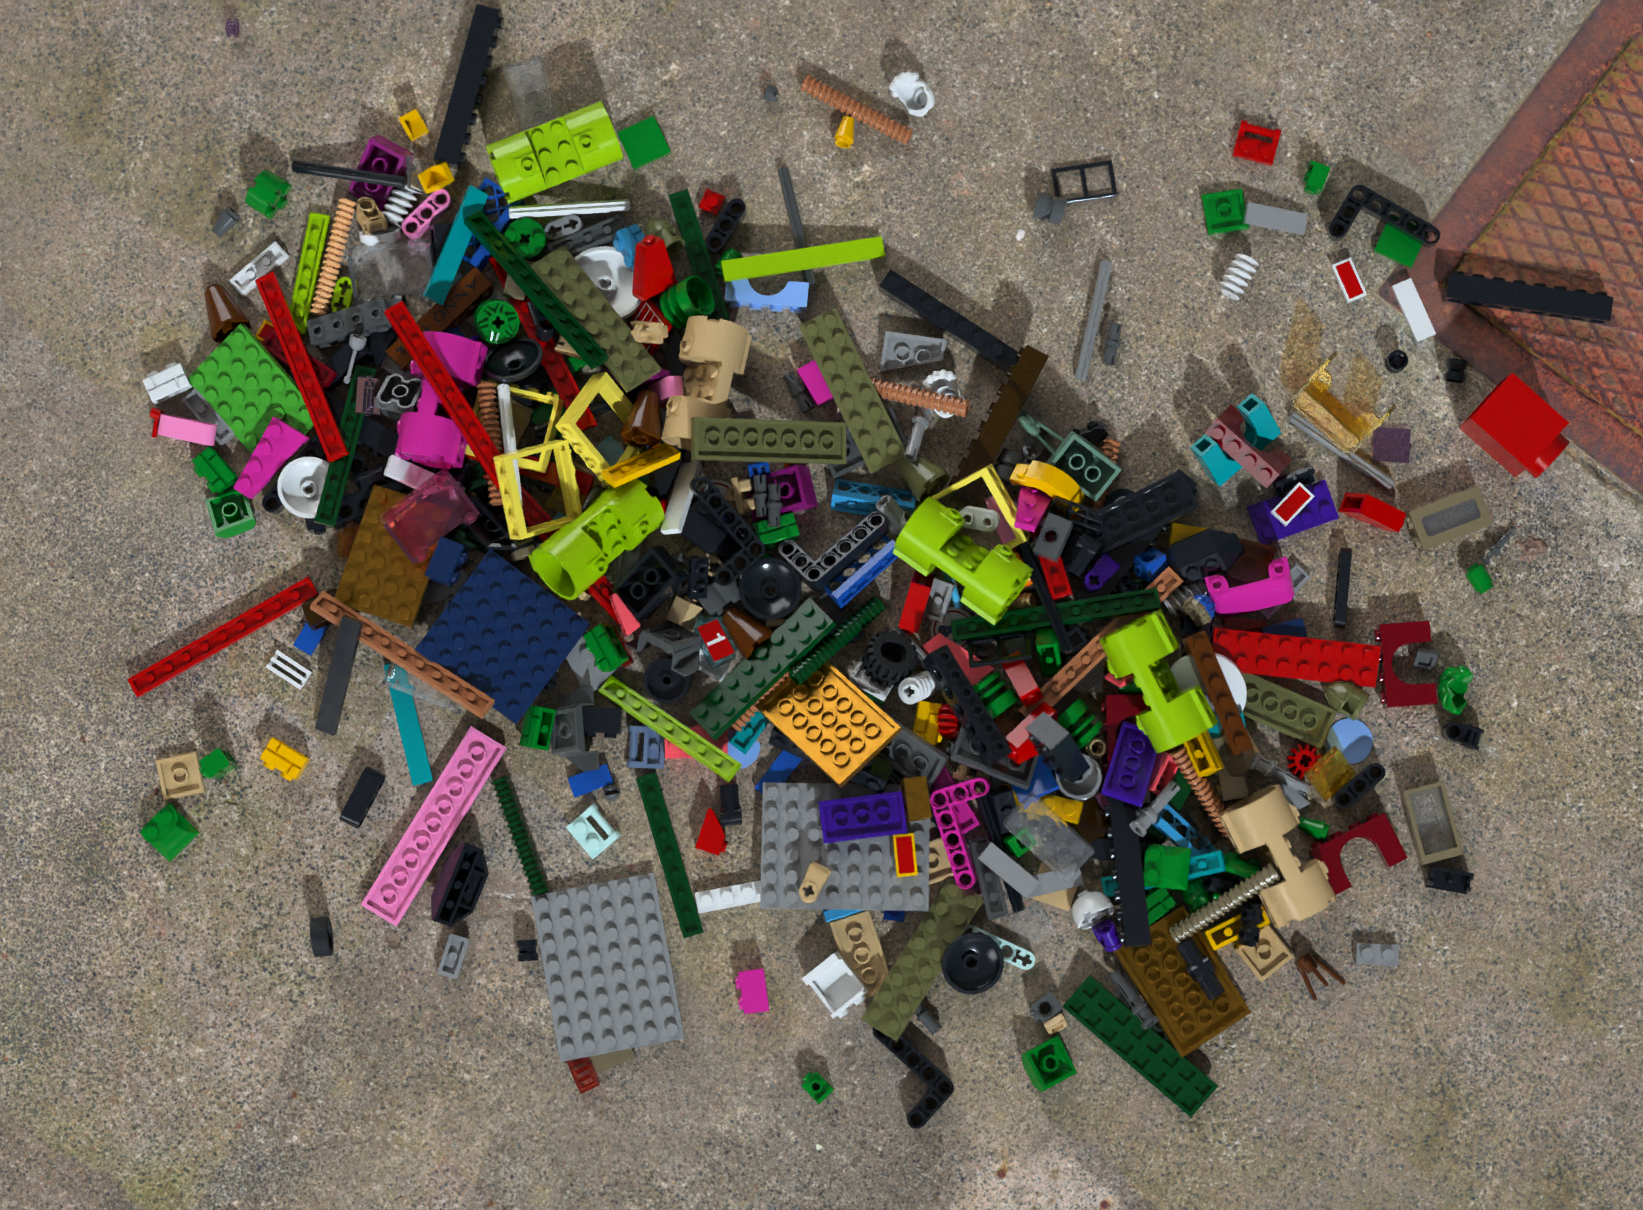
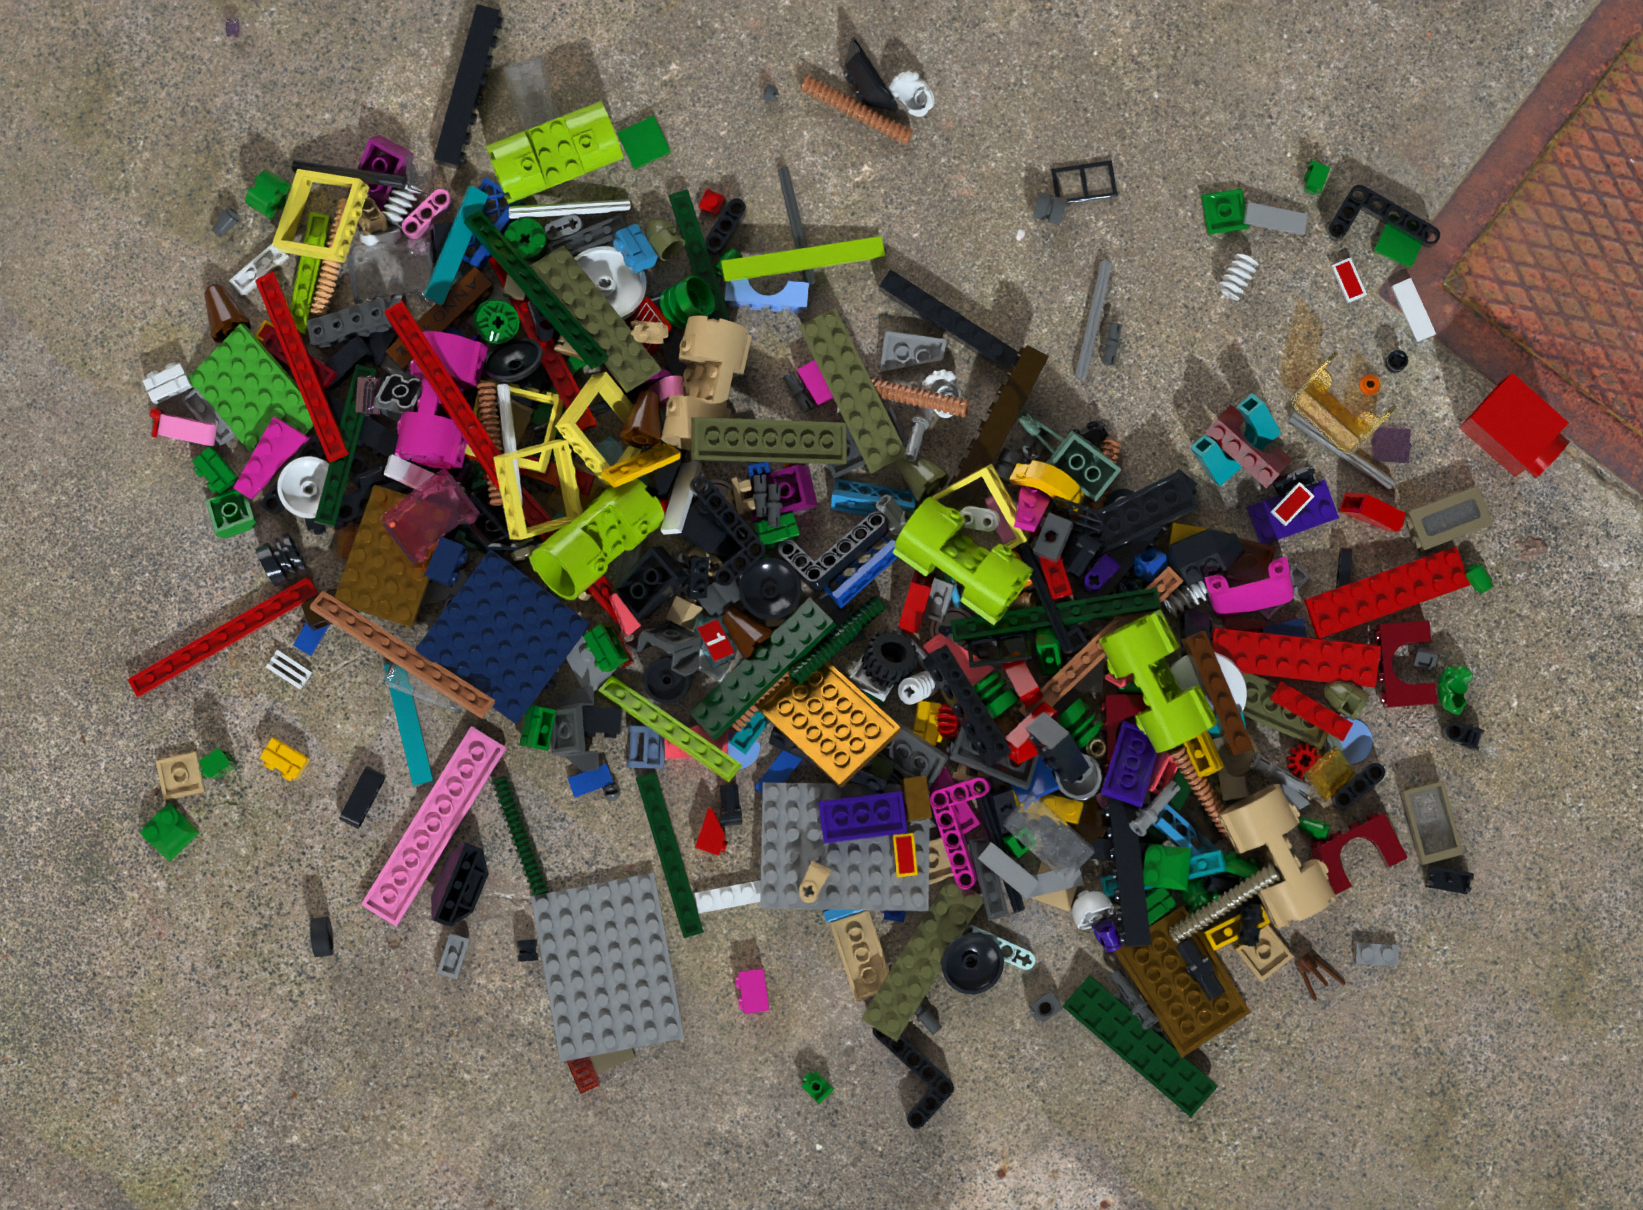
black tile [315,614,364,736] -> none
lime beam [331,277,356,312] -> none
light grey hinge [343,334,367,384] -> none
yellow panel [398,109,429,142] -> none
yellow panel [418,162,454,194] -> none
light aqua plate [566,803,621,859] -> none
dark grey helmet [582,484,603,511] -> none
red slope [632,235,677,301] -> none
white panel [802,952,869,1019] -> none
yellow cone [834,116,854,148] -> none
green slope [1022,1035,1077,1092] -> none
tan tile [1043,1013,1068,1036] -> none
dark tan piece [1182,594,1215,627] -> none
red plate [1232,120,1281,166] -> none
black brick [1442,271,1613,325] -> none
black wheel [1444,358,1468,383] -> none
dark grey piece [1480,526,1516,565] -> none
none -> black wheel [255,532,308,587]
none -> light yellow window [272,169,369,263]
none -> black wedge [843,36,898,111]
none -> red plate [1269,681,1353,742]
none -> red plate [1304,546,1470,639]
none -> orange plate [1359,374,1380,395]

